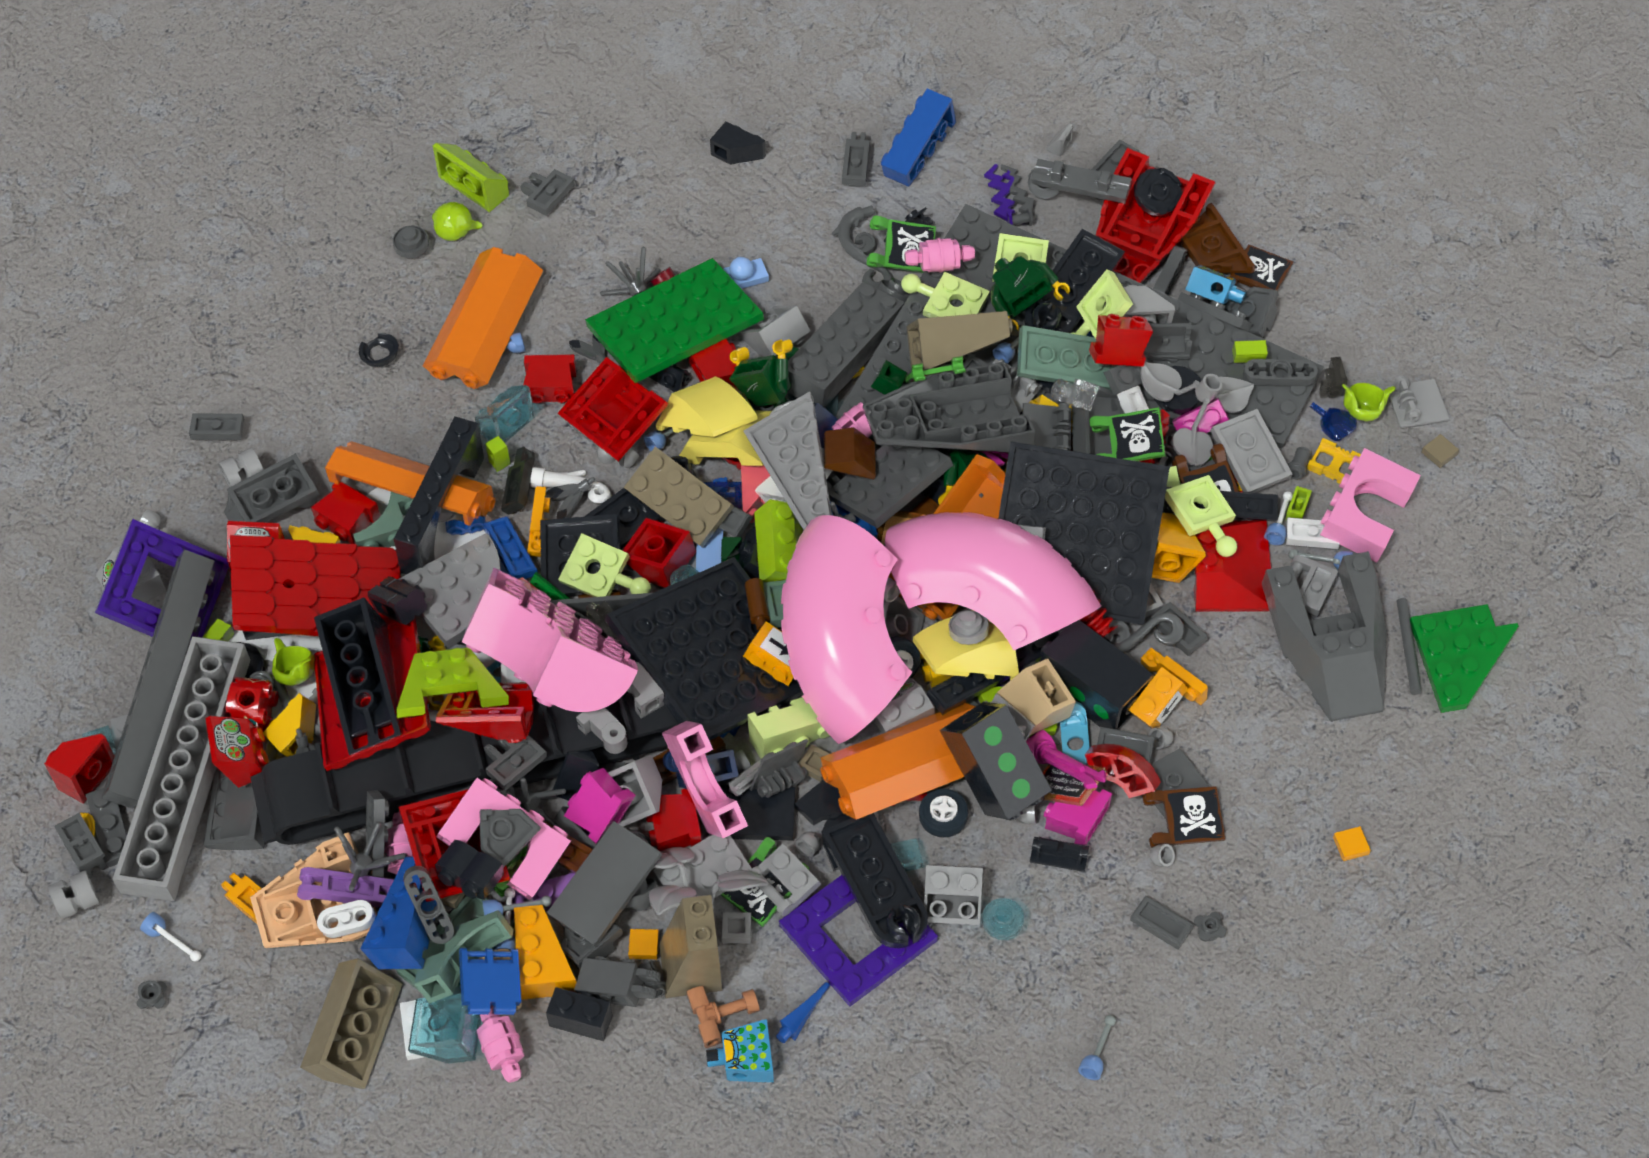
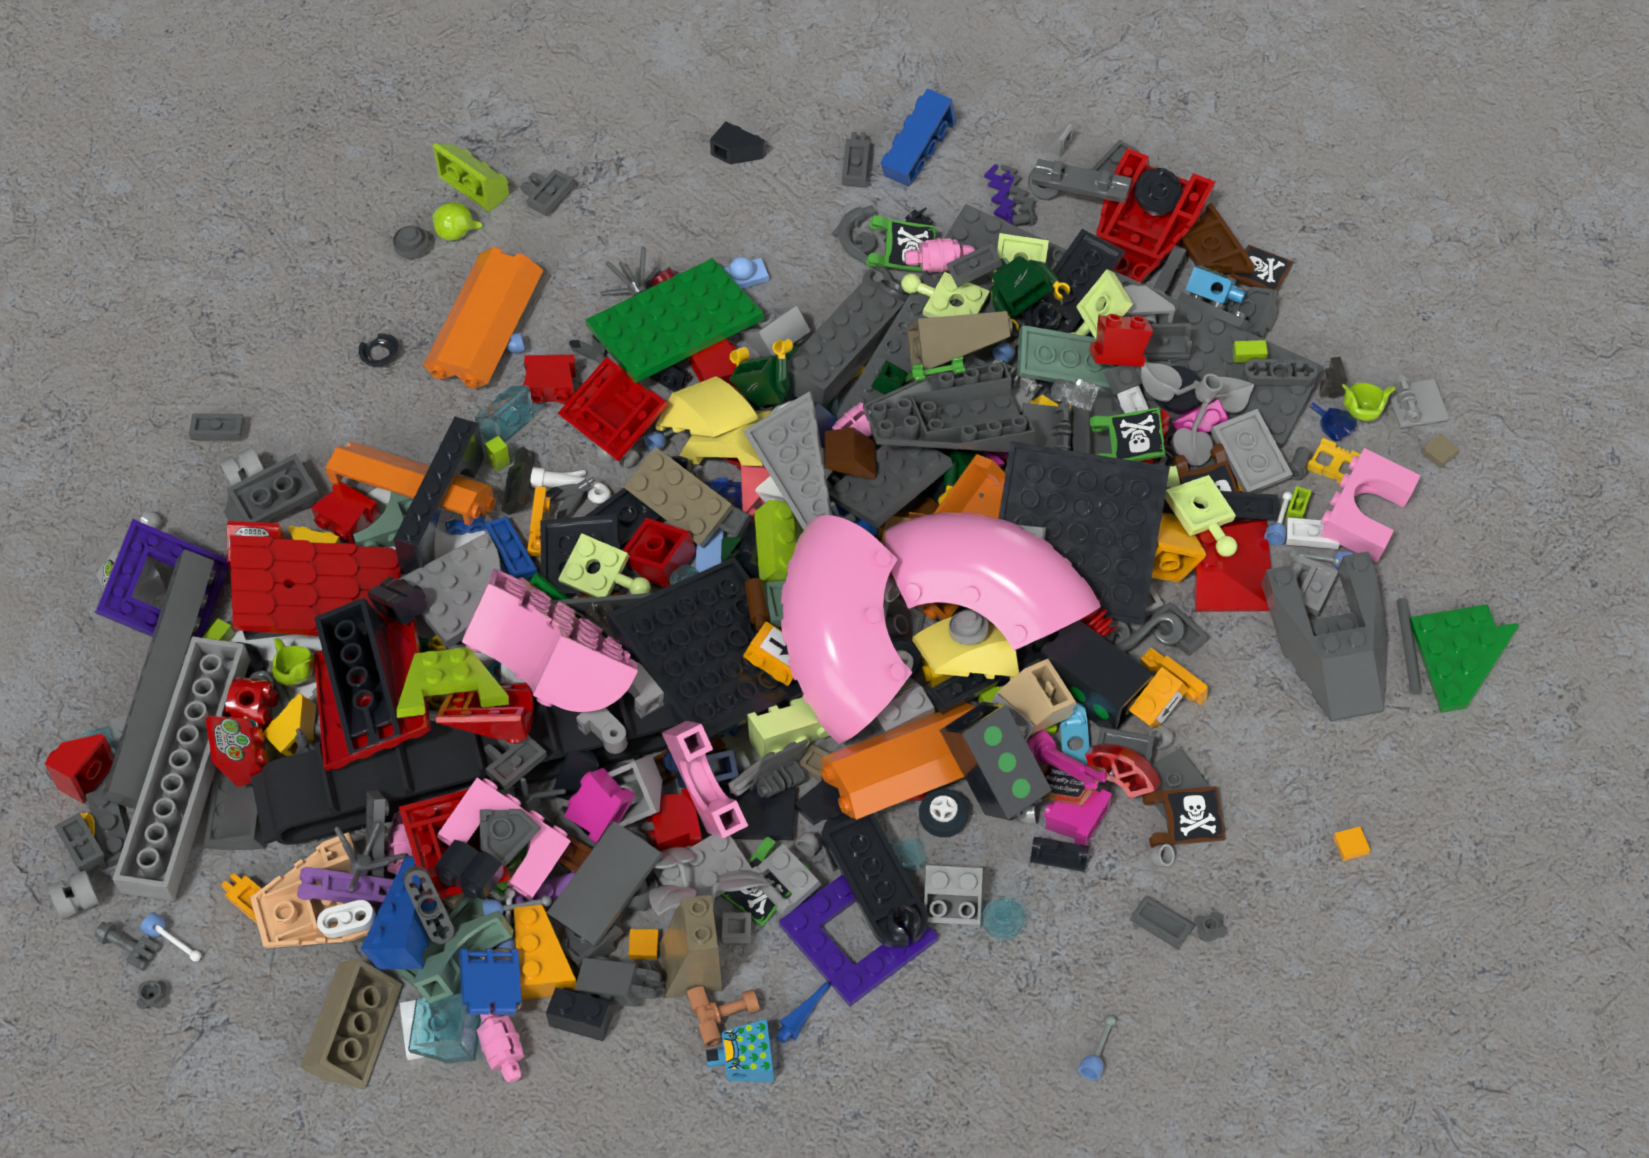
none -> dark grey hinge [94,922,160,971]
none -> dark grey plate [946,243,1003,287]

